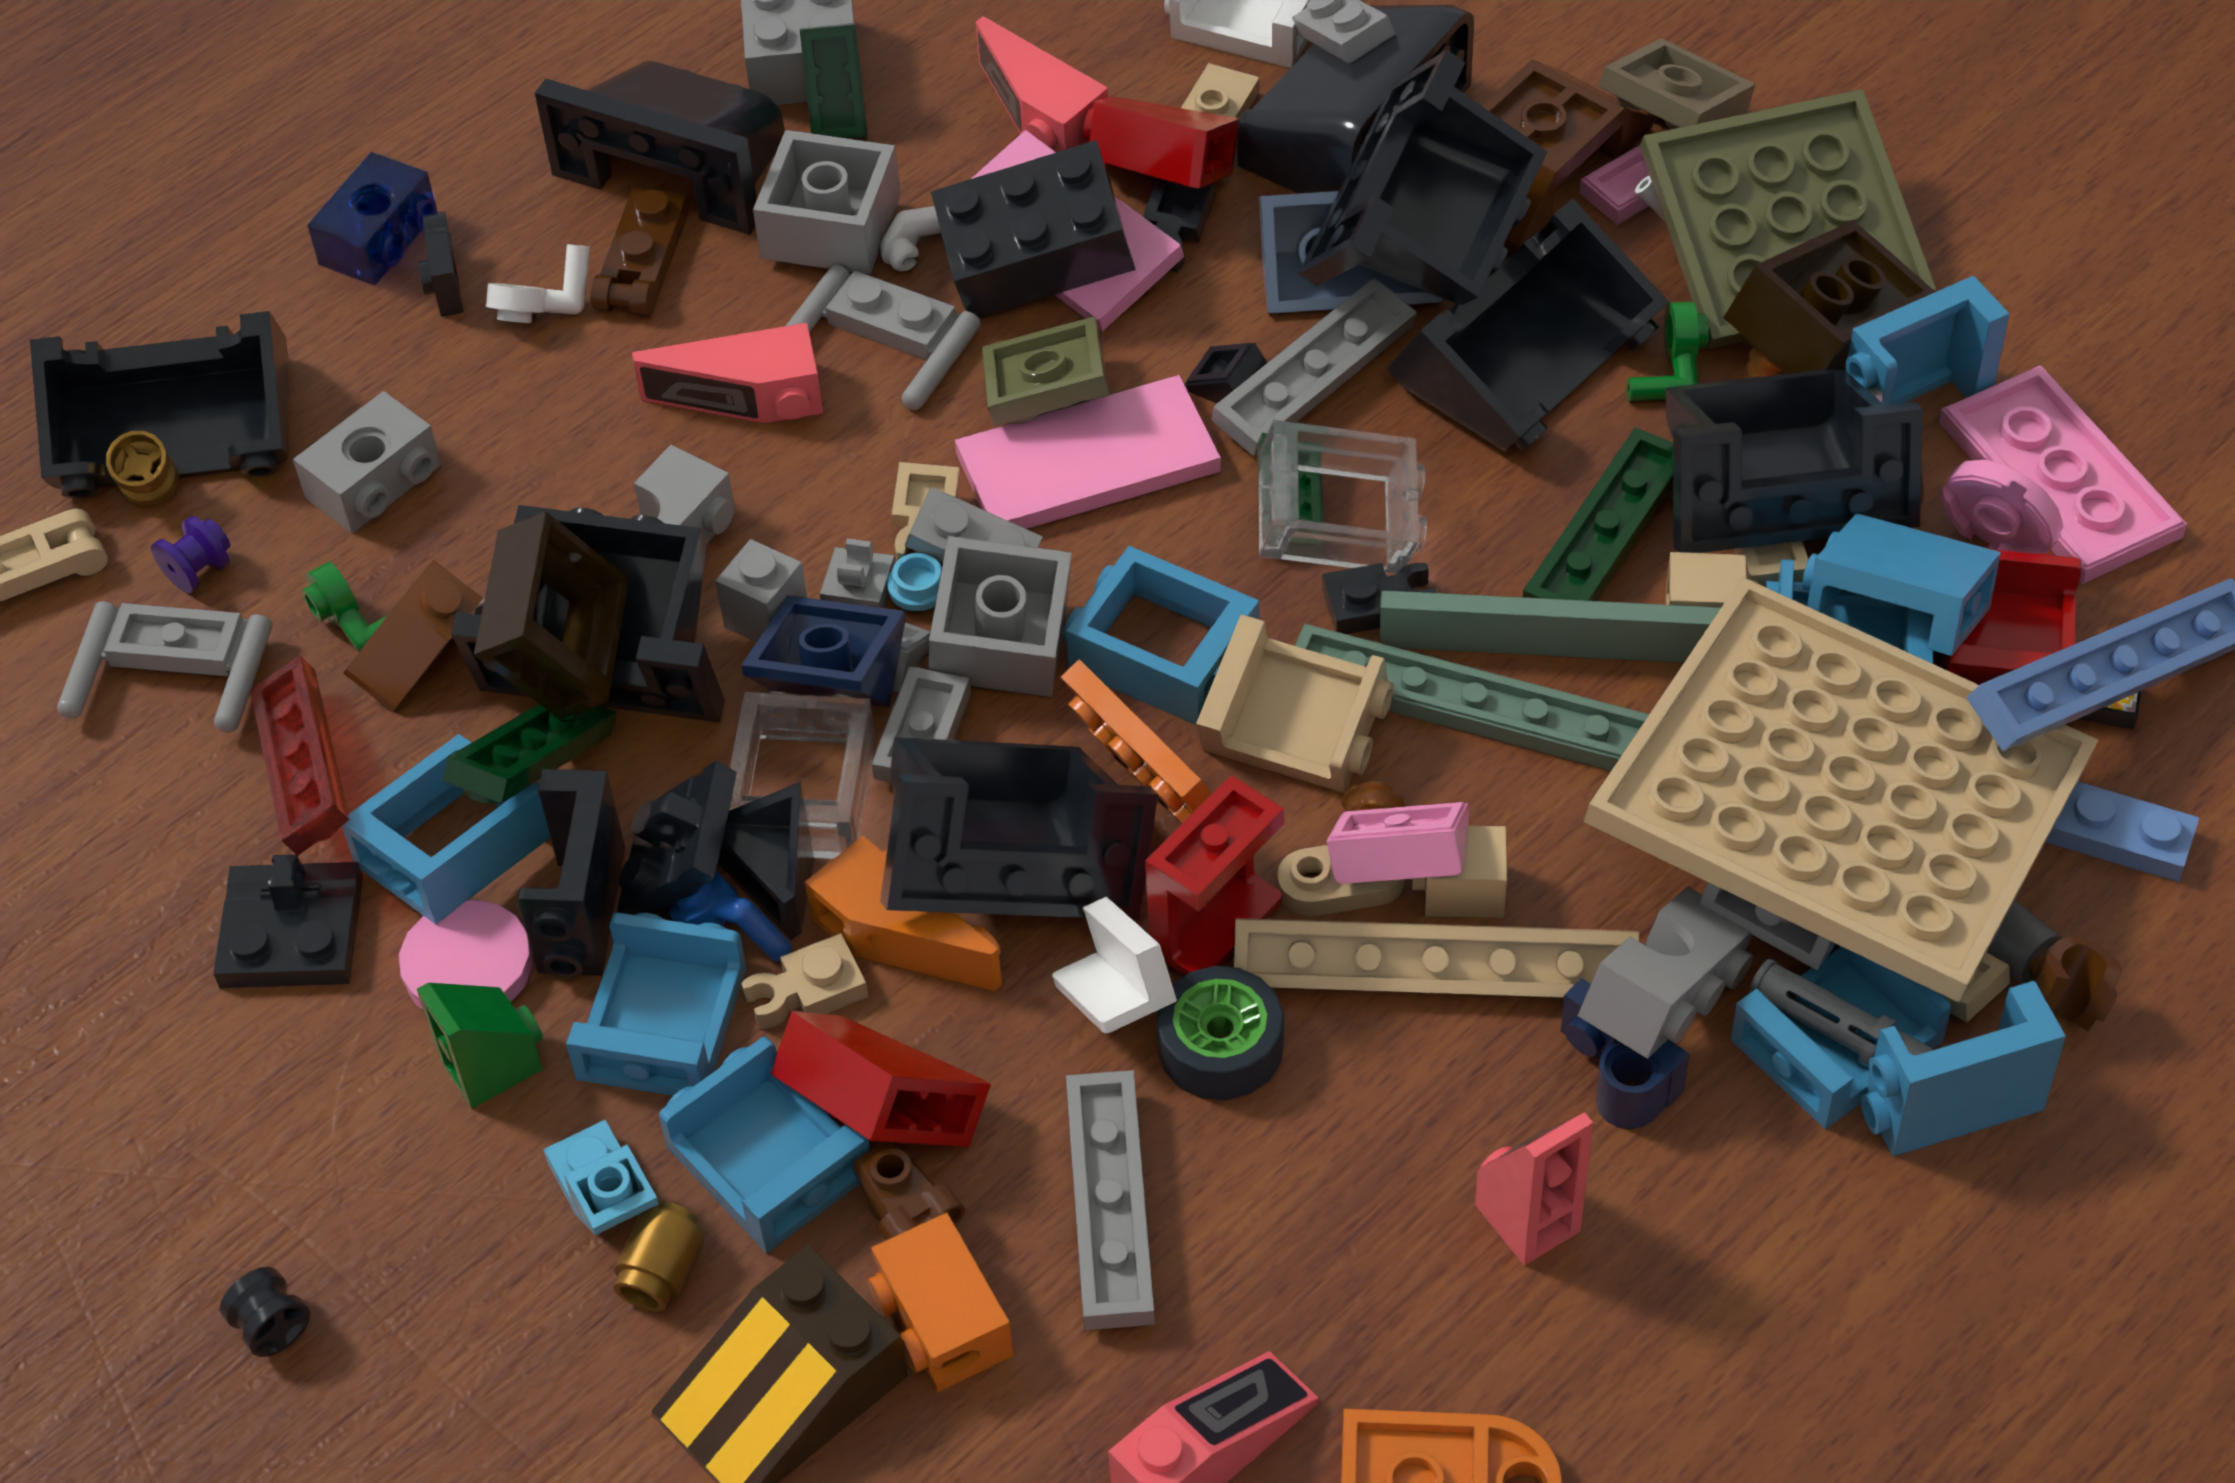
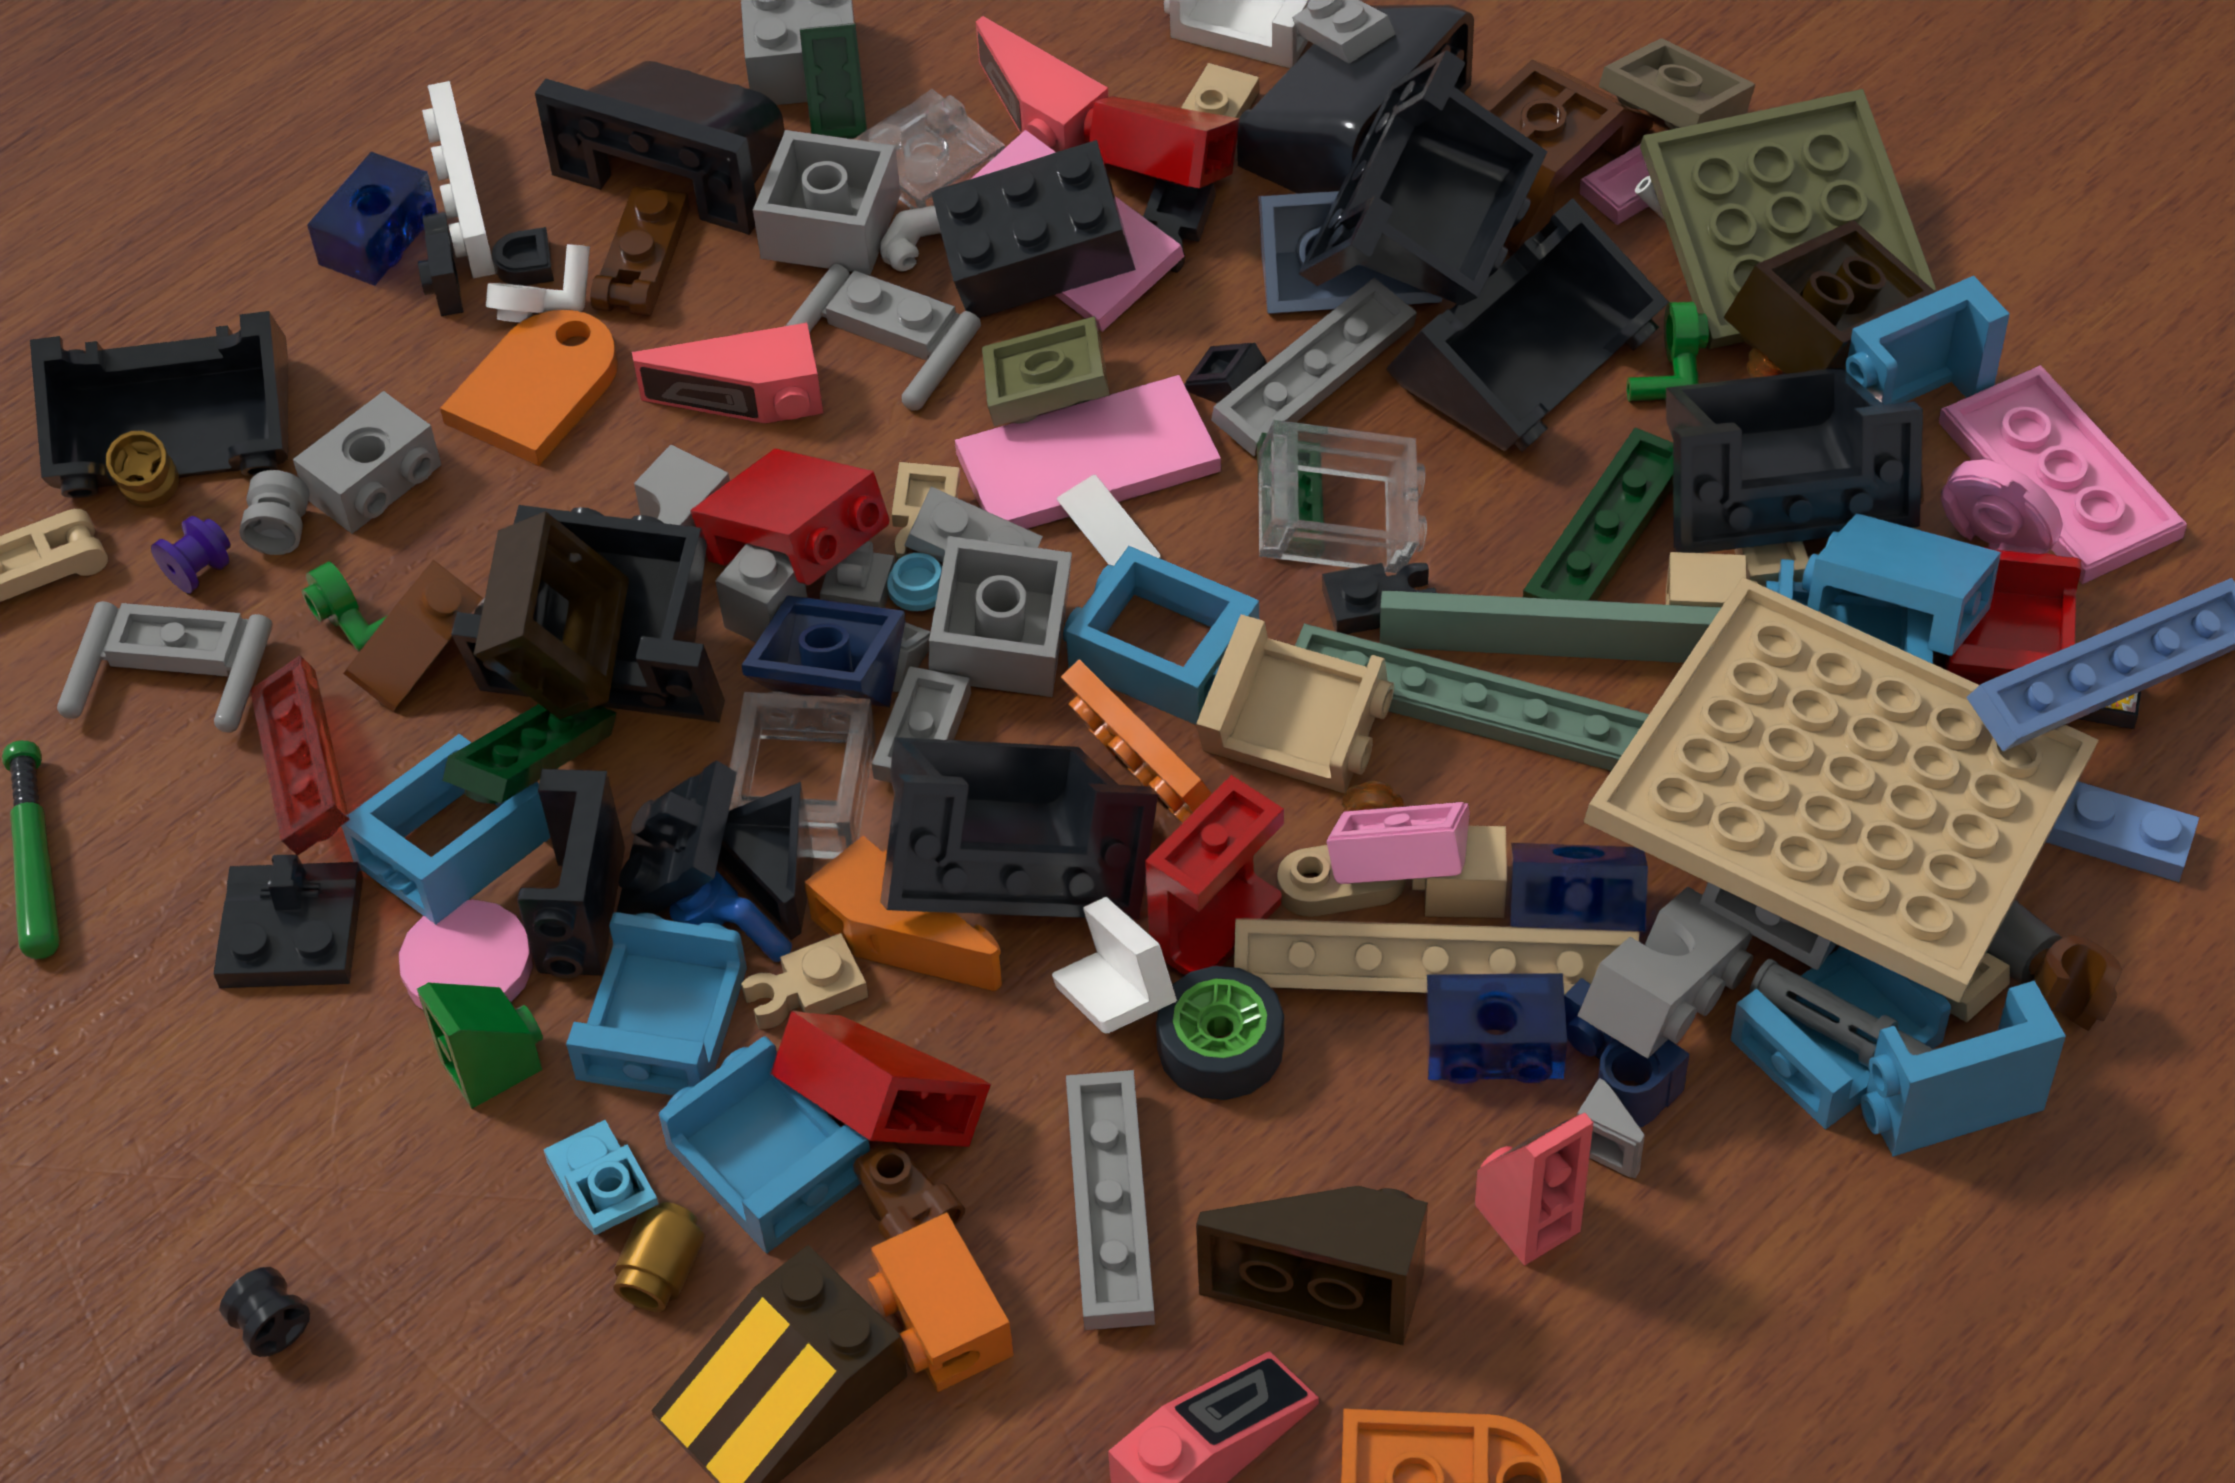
none -> green piece [2,740,60,959]
none -> light grey wheel [239,470,310,555]
none -> white plate [422,81,496,279]
none -> orange tile [440,310,618,466]
none -> black tile [492,227,554,286]
none -> red panel [690,448,890,585]
none -> clear hinge [854,89,1005,209]
none -> white sticker [1057,475,1160,566]
none -> dark brown slope [1196,1186,1428,1345]
none -> clear blue brick [1425,973,1567,1084]
none -> clear blue brick [1509,843,1648,931]
none -> light grey slope [1577,1078,1645,1178]

